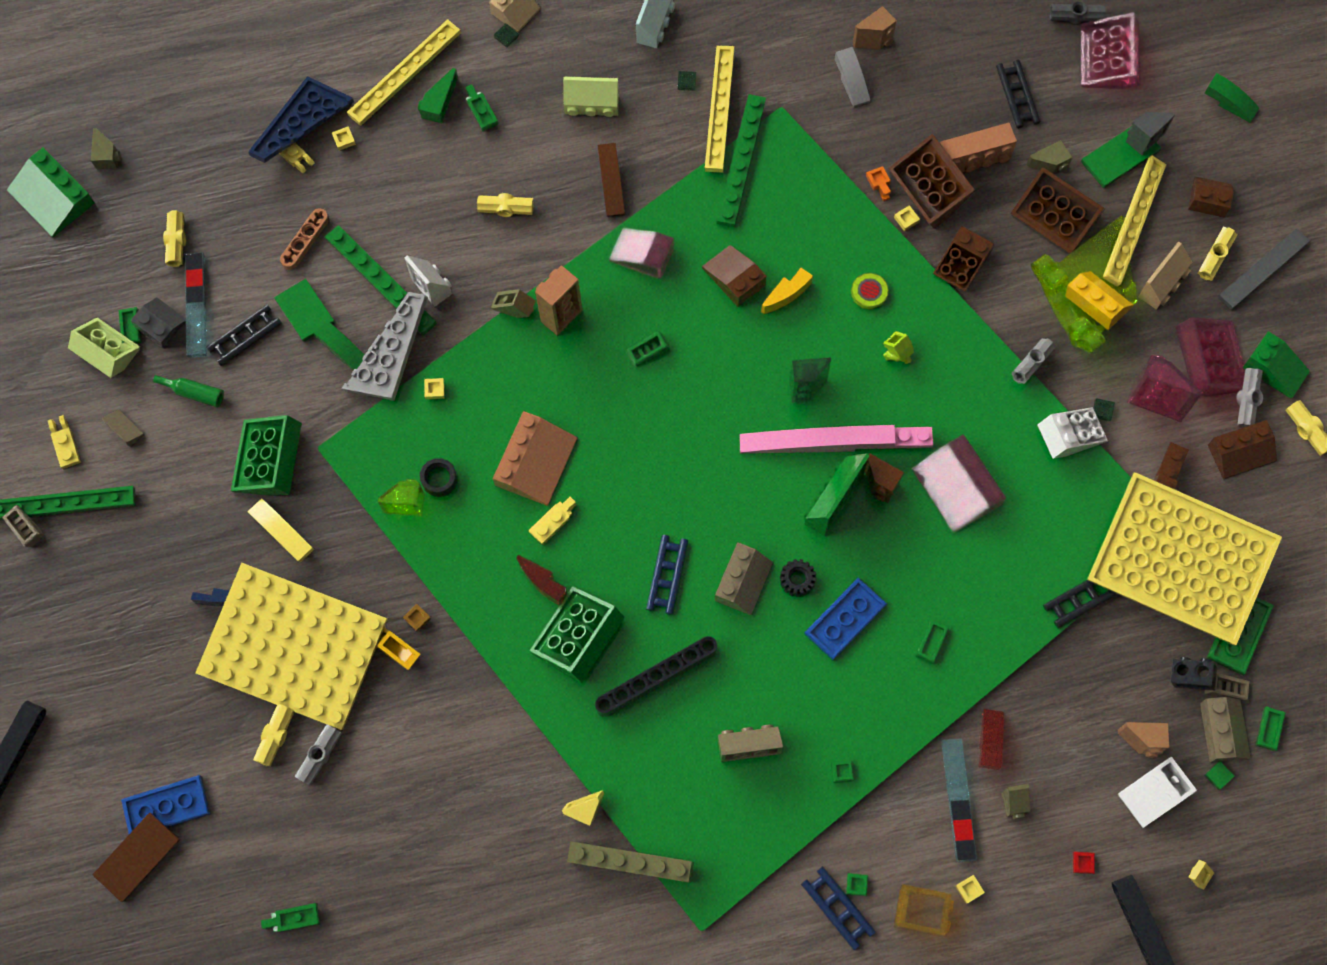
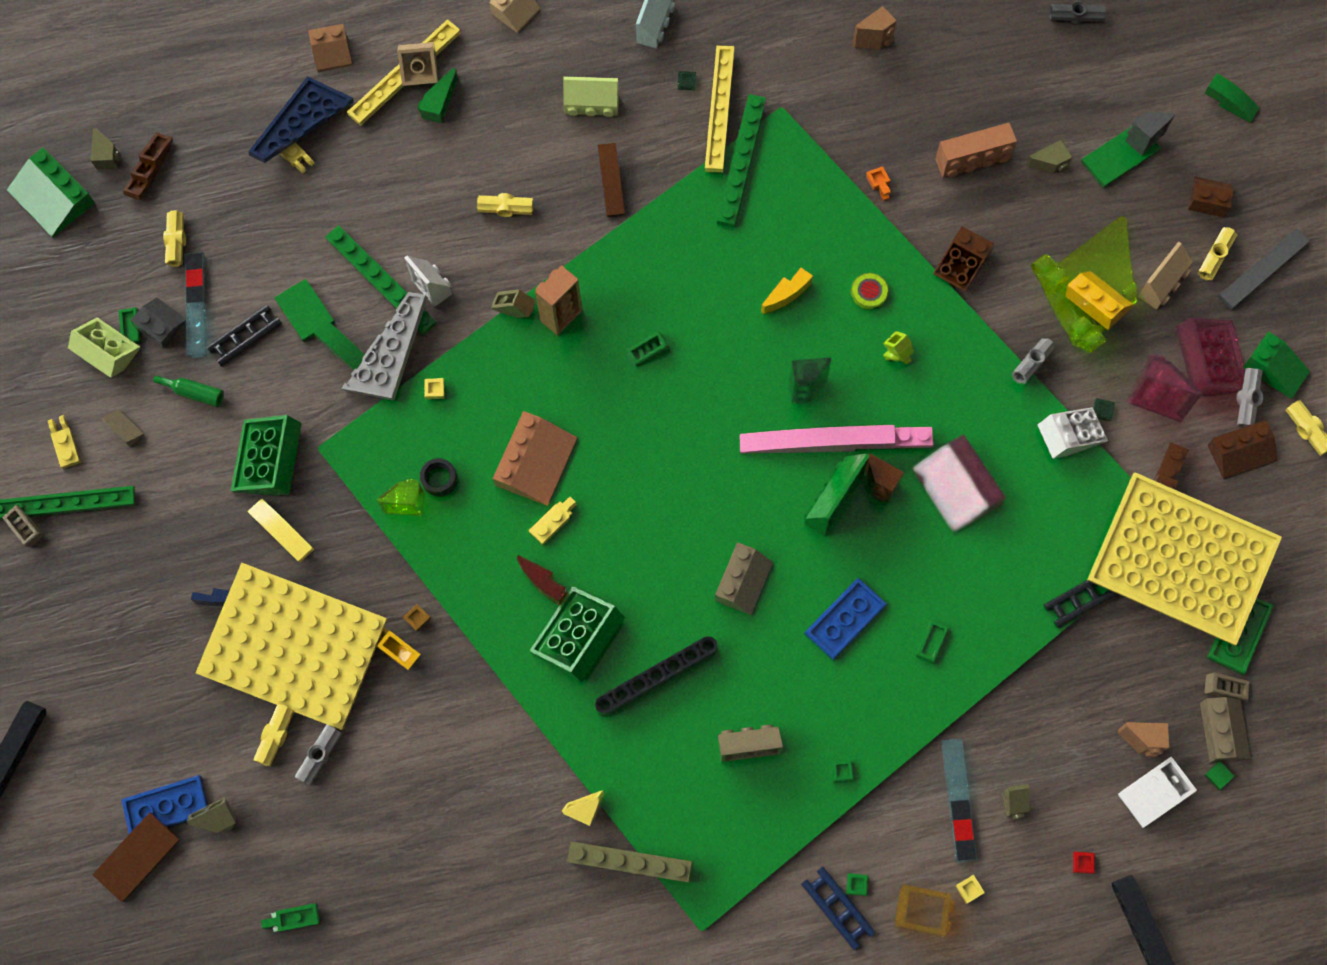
nougat beam [280,208,329,270] -> none
light yellow plate [332,126,356,151] -> none
green hinge [466,84,499,132] -> none
clear green tile [494,23,519,48] -> none
slope [609,228,674,279] -> none
dark blue bar [646,535,688,615] -> none
reddish brown slope [702,245,767,307] -> none
black tyre [780,559,816,597] -> none
light grey slope [835,47,870,108] -> none
reddish brown slope [888,134,975,229] -> none
light yellow plate [894,205,920,231] -> none
clear red slope [978,709,1004,770] -> none
black bar [996,60,1041,129] -> none
reddish brown slope [1011,167,1105,254] -> none
clear pink slope [1081,12,1141,89] -> none
light yellow tile [1102,155,1167,287] -> none
black brick [1171,657,1217,691] -> none
light yellow plate [1189,860,1214,890] -> none
green tile [1256,706,1286,751] -> none
none -> reddish brown slope [123,132,173,200]
none -> olive slope [187,797,236,833]
none -> medium nougat slope [308,24,352,72]
none -> tan slope [397,42,438,86]

